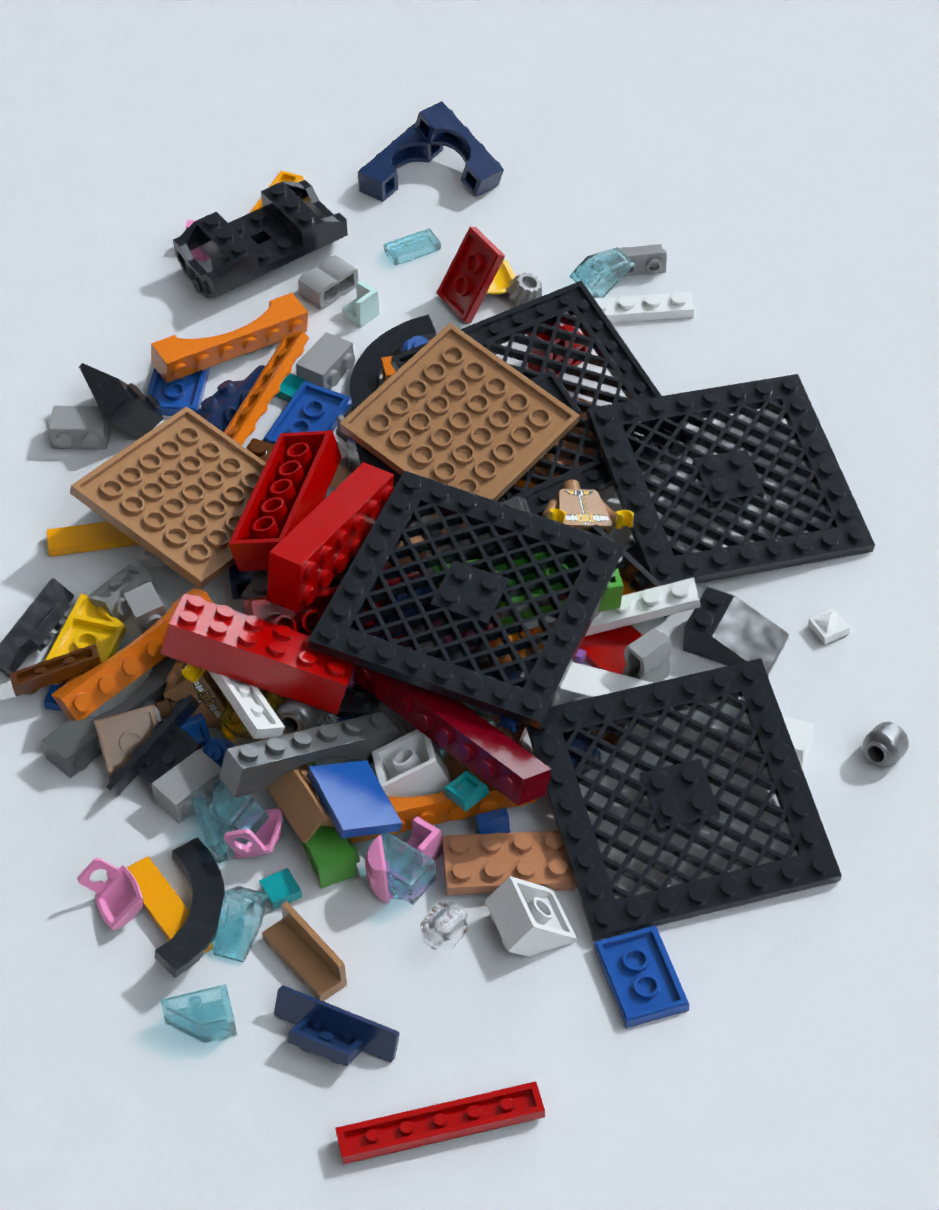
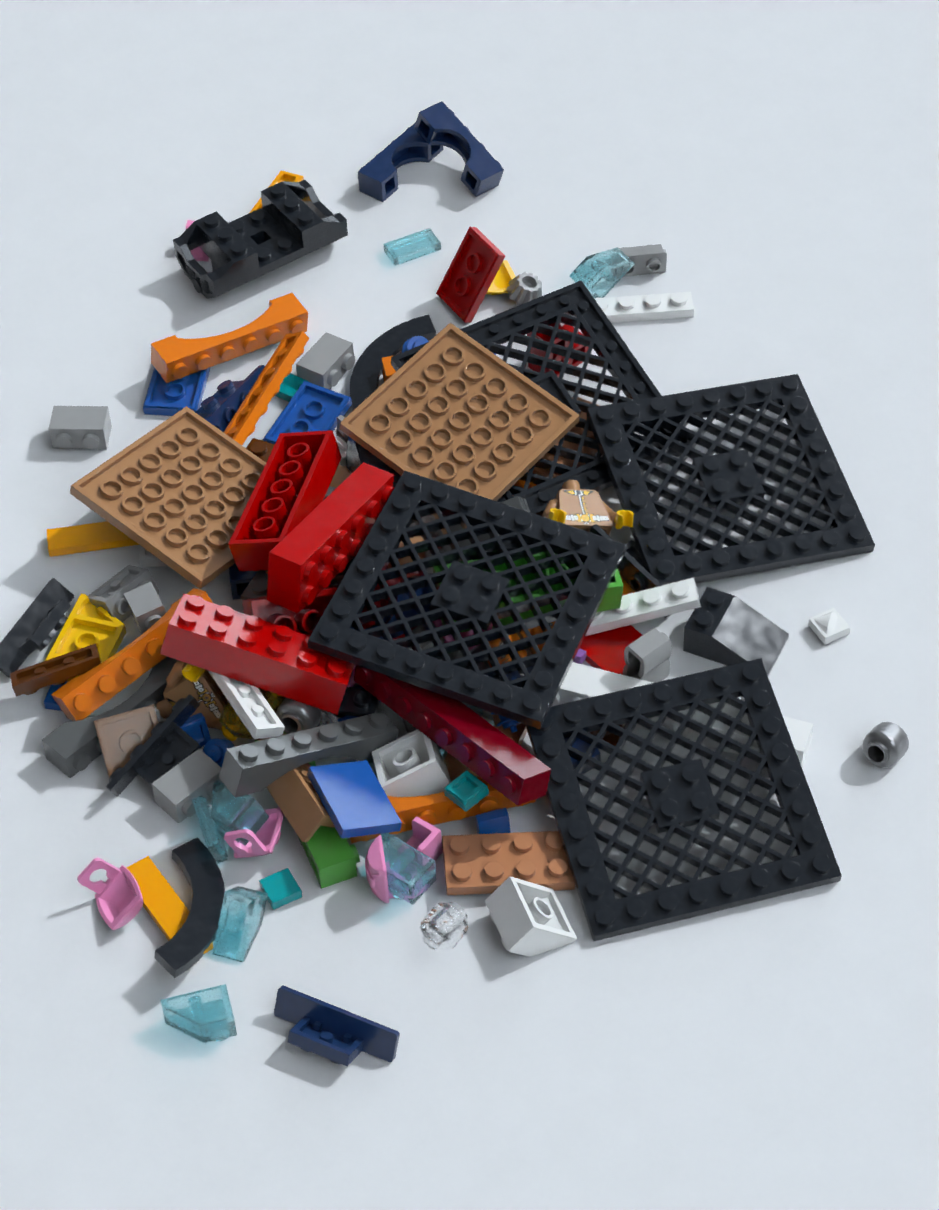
black slope [79,363,164,438] -> none
medium nougat panel [262,901,347,1001] -> none
light grey brick [298,255,358,308] -> none
red plate [335,1081,545,1165] -> none
light aqua panel [342,280,380,328] -> none
blue tile [594,925,690,1028] -> none

